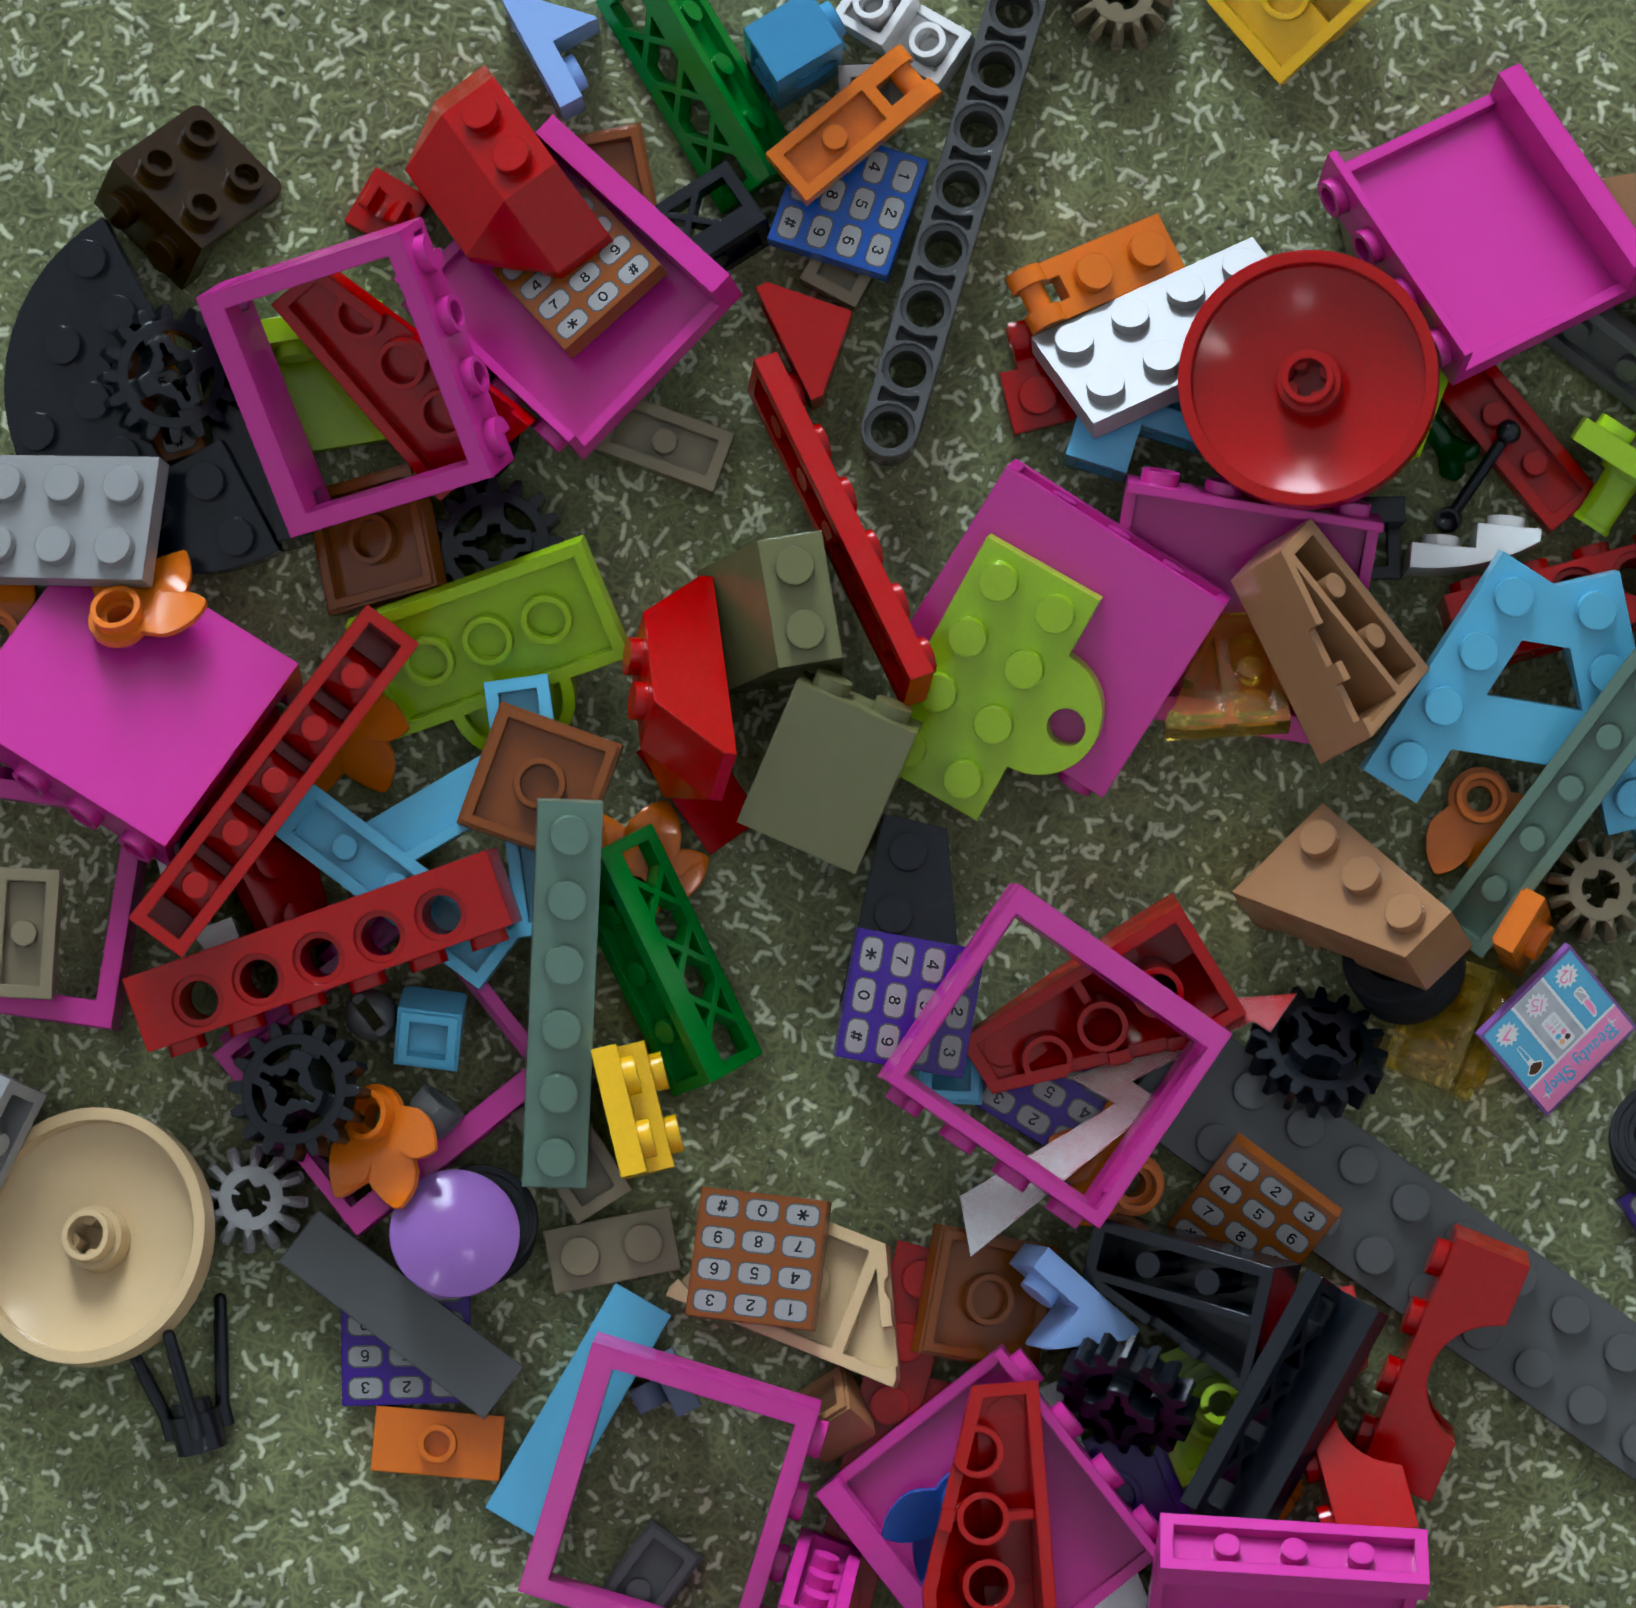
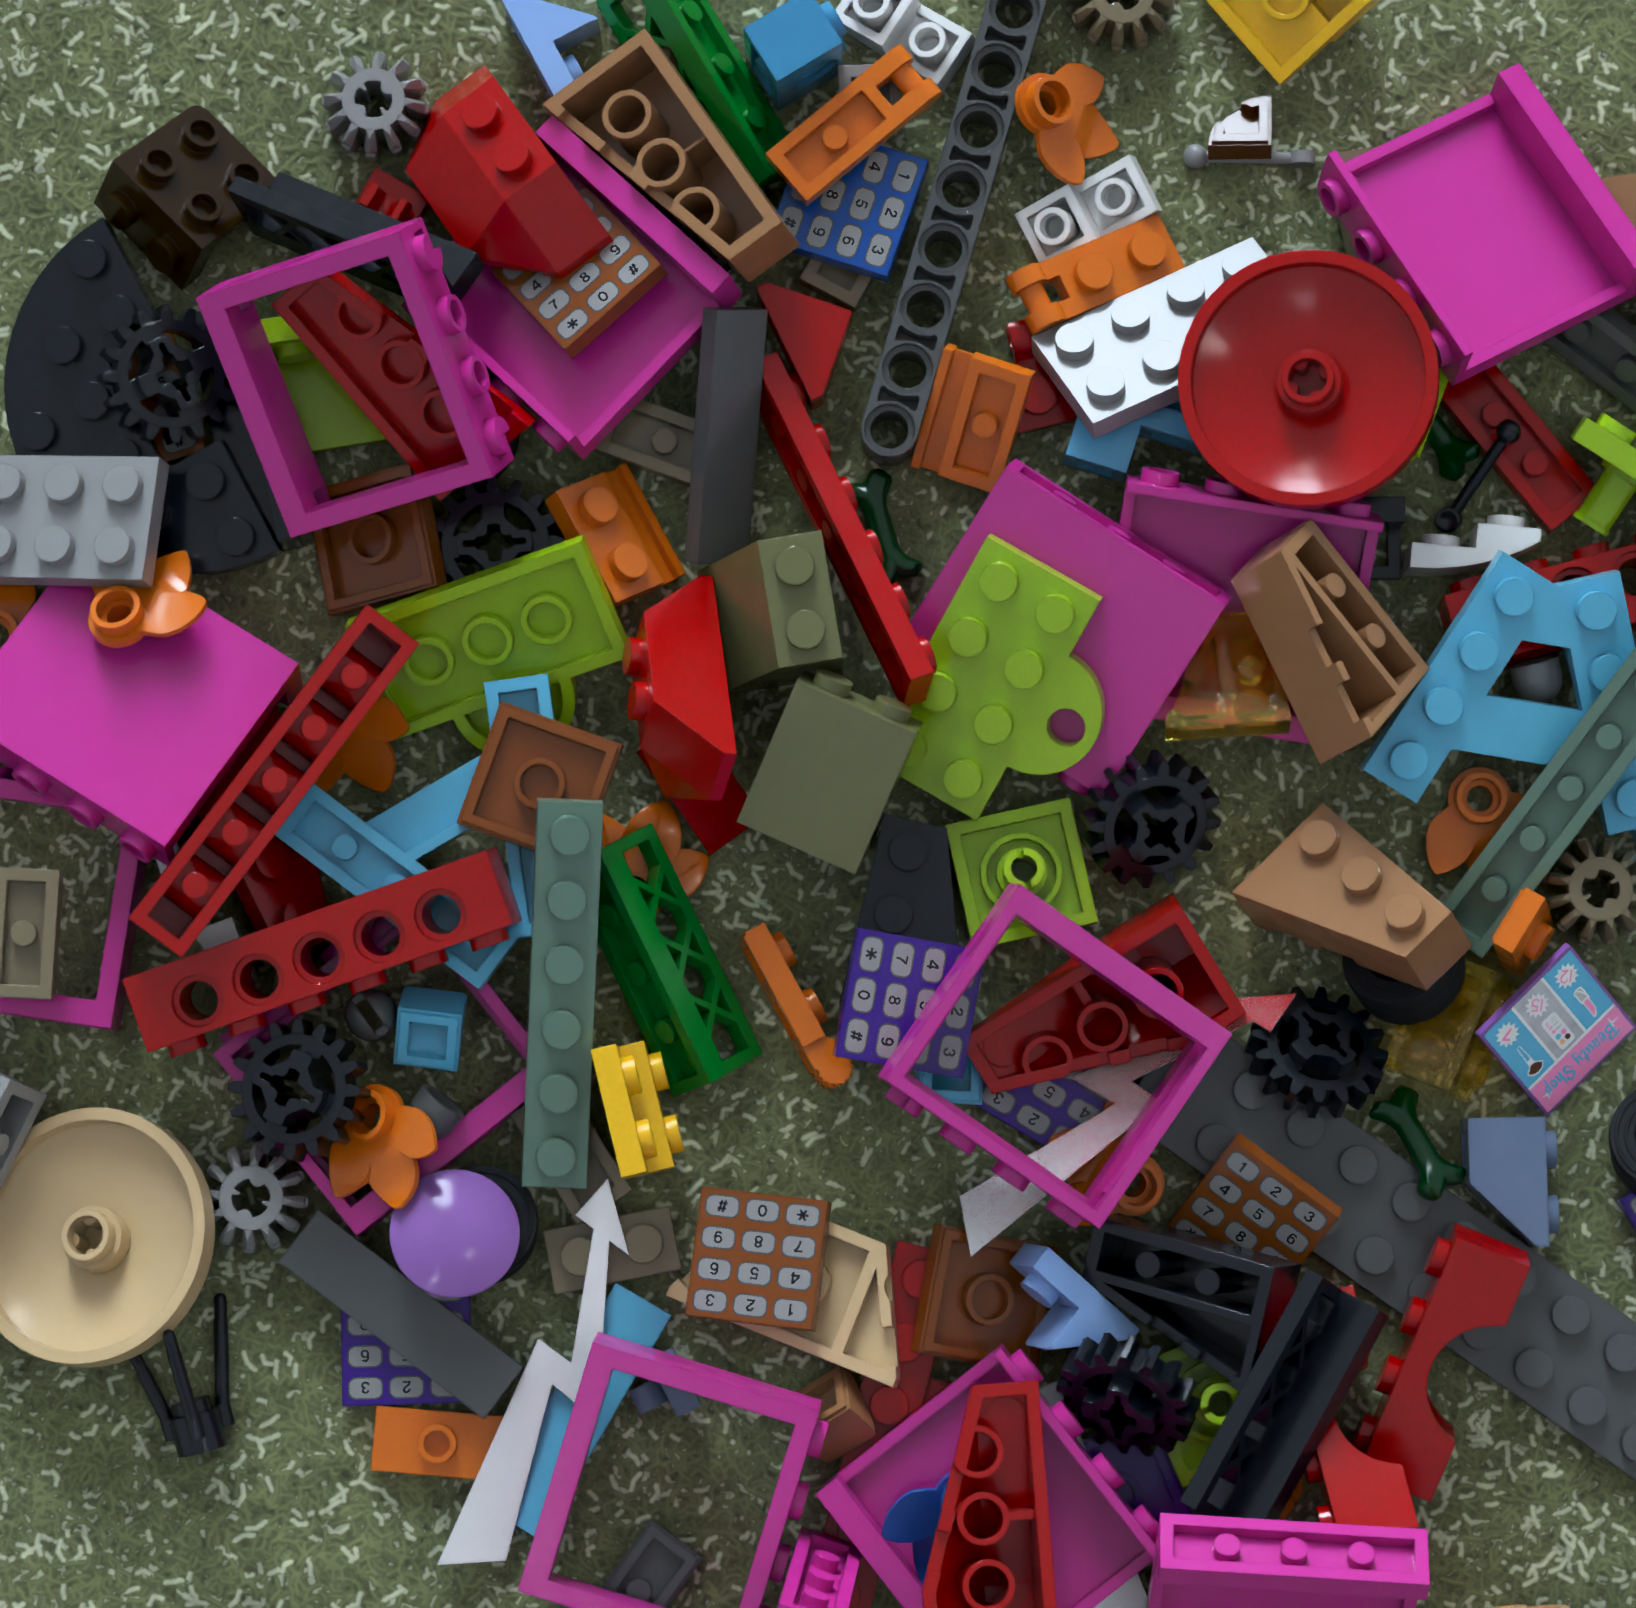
none -> black fence [227,172,485,301]
none -> light grey gear [322,51,430,161]
none -> white sticker [437,1179,629,1565]
none -> medium nougat wedge [542,28,800,283]
none -> orange plate [545,463,686,608]
none -> dark grey tile [684,306,768,565]
none -> orange hinge [738,922,854,1090]
none -> dark green piece [851,468,923,584]
none -> orange plate [910,343,1036,492]
none -> lime plate [944,797,1098,946]
none -> orange plate [1014,63,1119,186]
none -> white slope [1014,155,1163,263]
none -> black gear [1080,750,1221,888]
none -> light grey hinge [1183,144,1315,169]
none -> tile [1208,95,1272,160]
none -> dark green piece [1369,1085,1467,1201]
none -> sand blue slope [1460,1117,1560,1247]
none -> light grey hinge [1508,655,1563,703]

